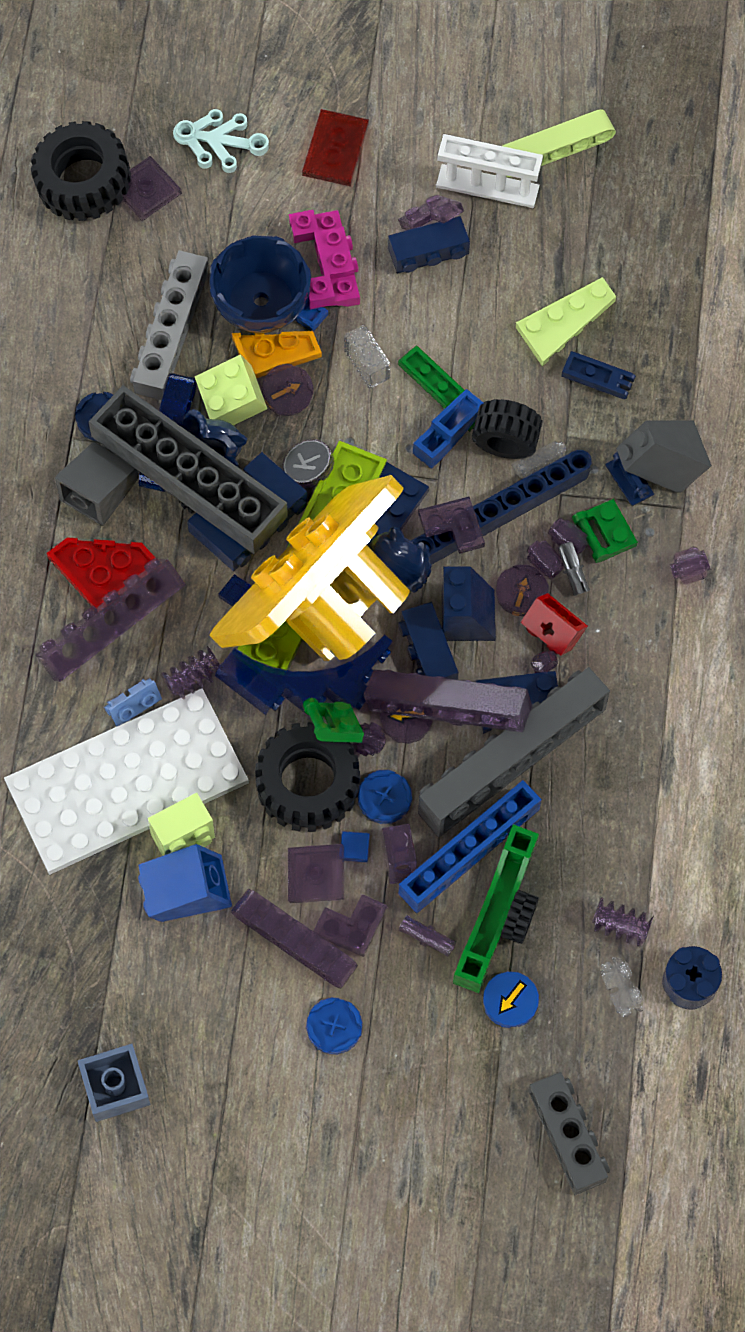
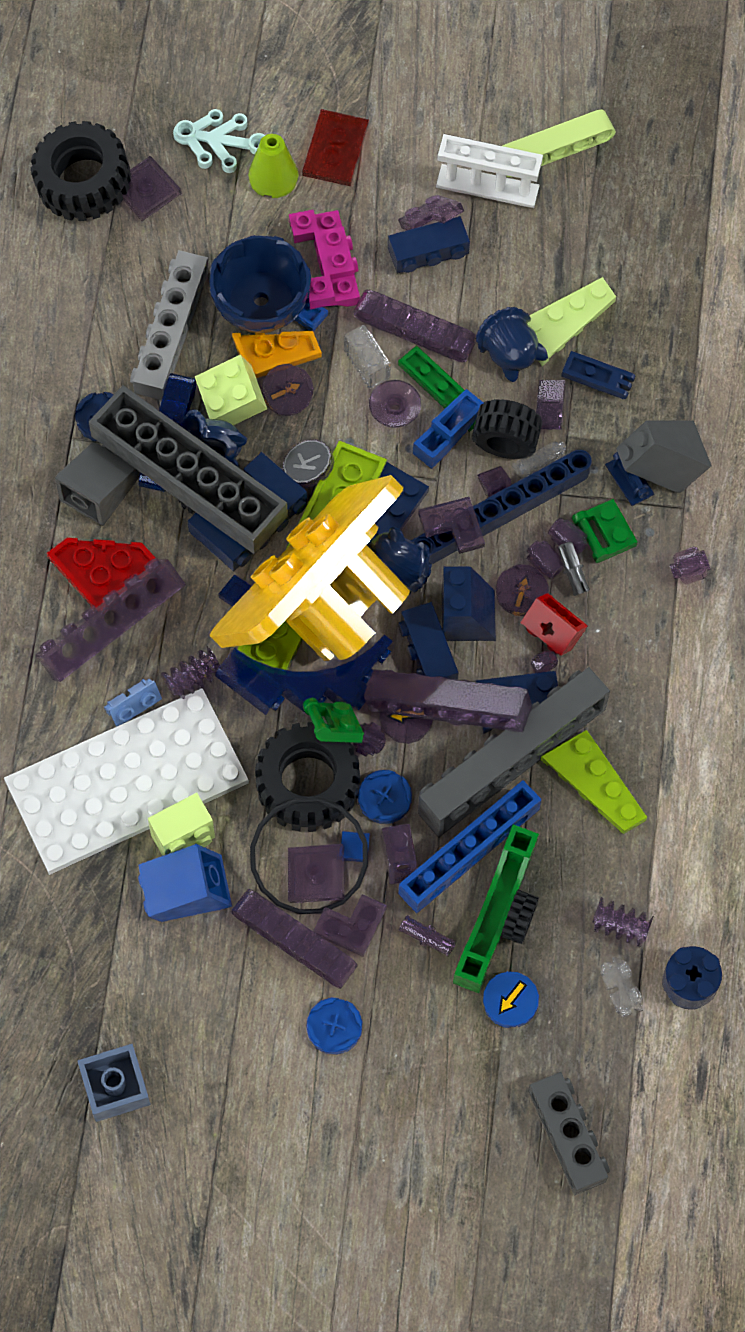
none -> lime cone [248,134,298,198]
none -> black piece [250,797,368,914]
none -> clear purple beam [353,290,476,363]
none -> clear purple dish [369,380,421,428]
none -> dark blue hair [476,307,548,382]
none -> clear purple slope [477,466,512,498]
none -> clear purple slope [536,380,566,430]
none -> lime wing [541,730,647,834]

